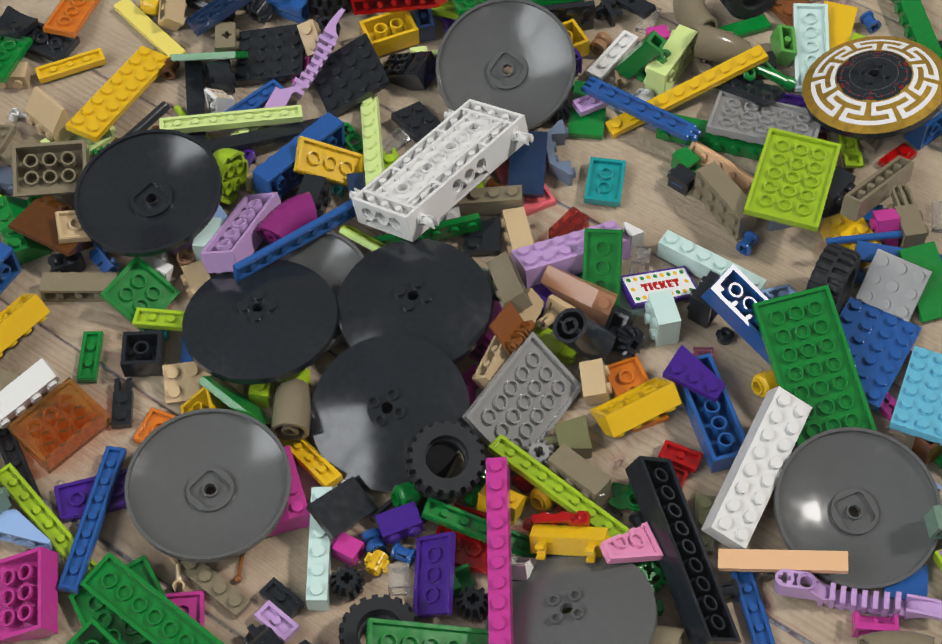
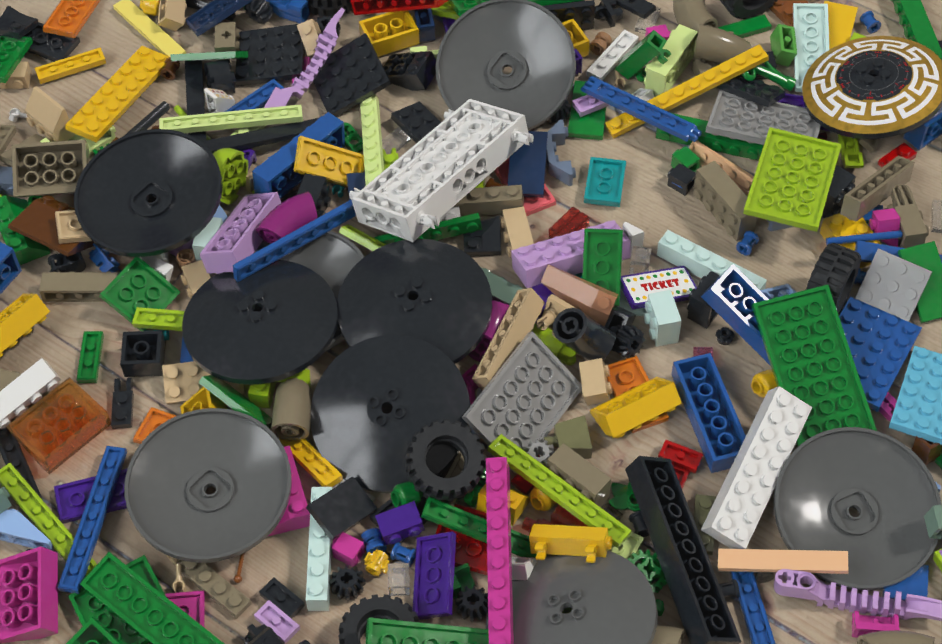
dark tan brick [486,251,533,313] -> none
dark orange hinge [489,302,535,356] -> none
red hinge [531,511,591,527] -> none
bright pink wing [599,522,664,564] -> none
dark purple wing [662,344,726,403] -> none

